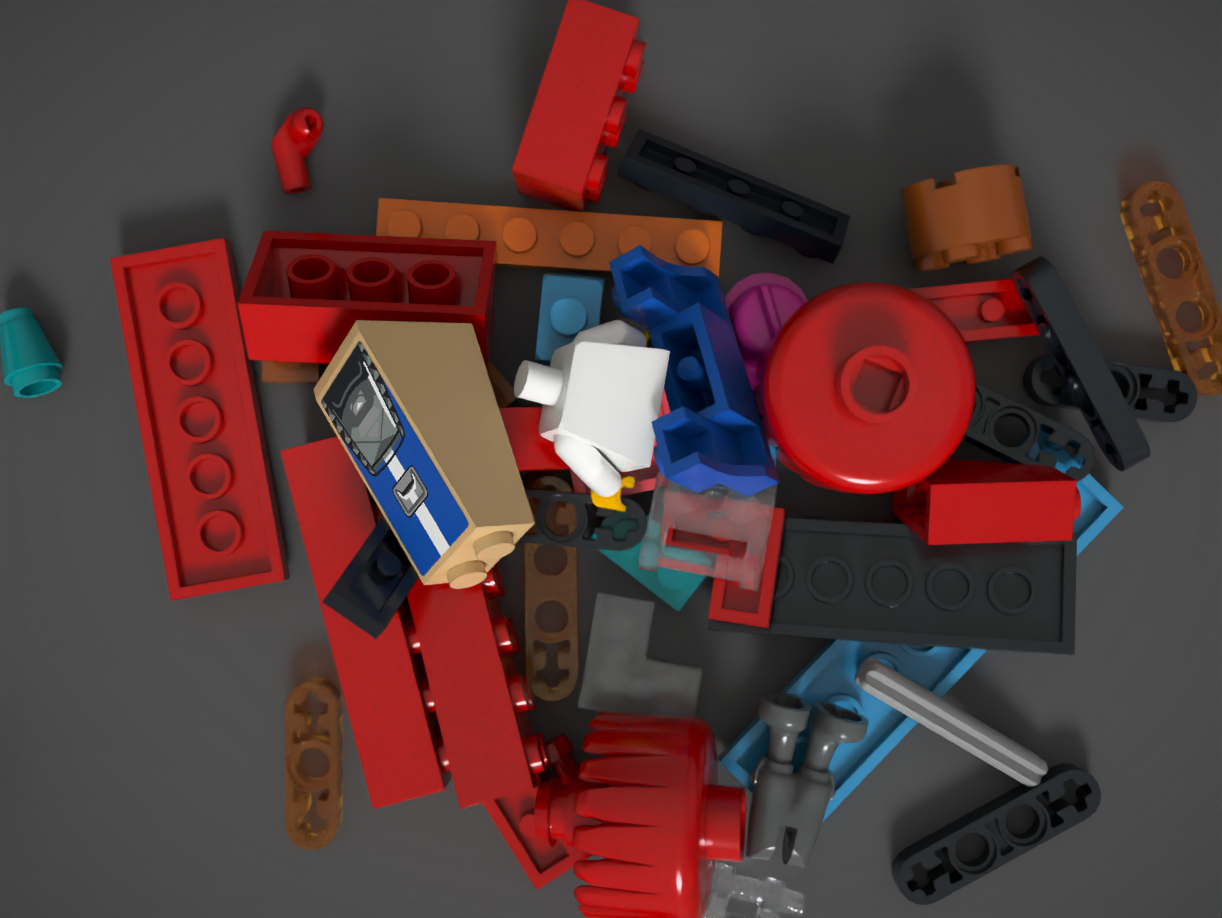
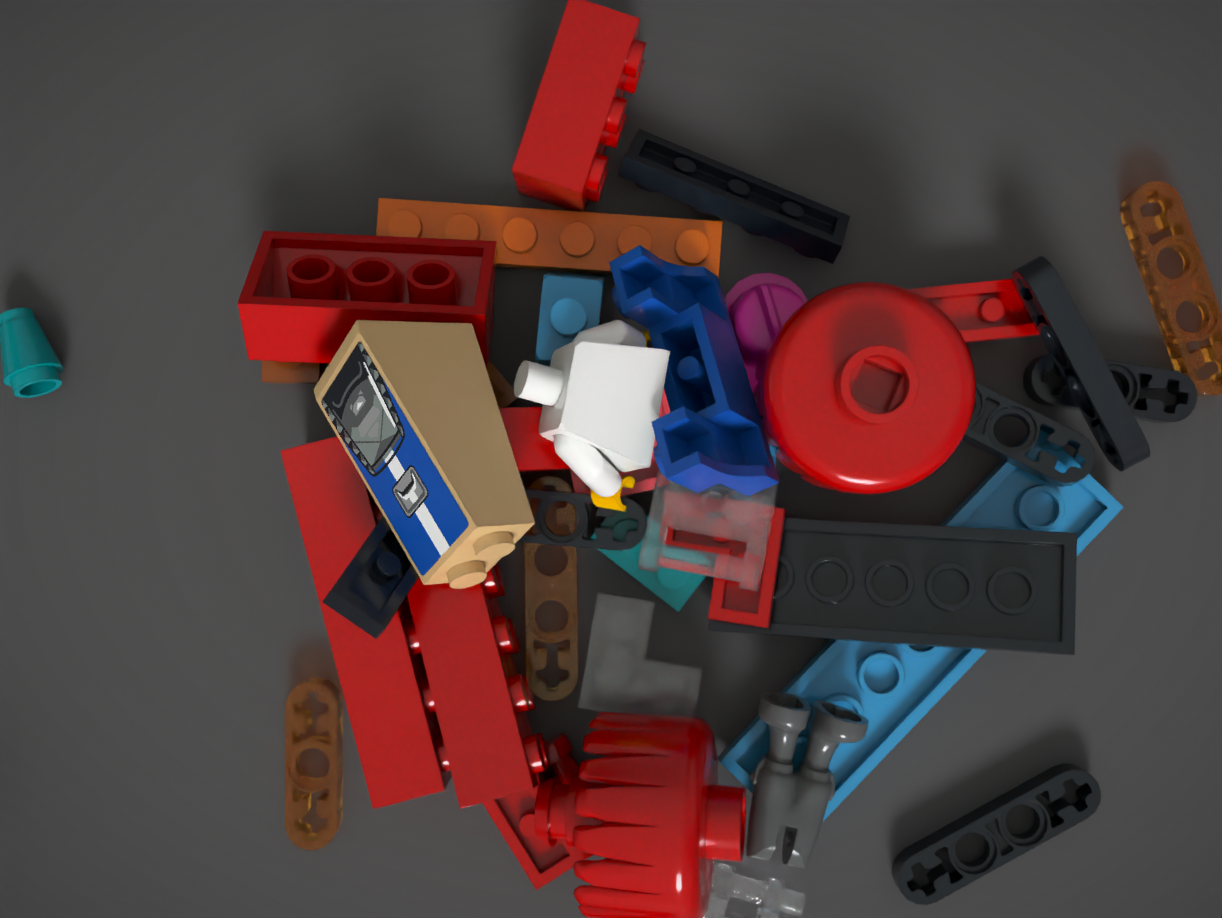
red plate [110,238,290,601] -> none
red arm [271,107,324,195] -> none
light grey axle [855,657,1048,787] -> none
red slope [891,459,1081,545] -> none
dark orange brick [900,164,1033,273] -> none

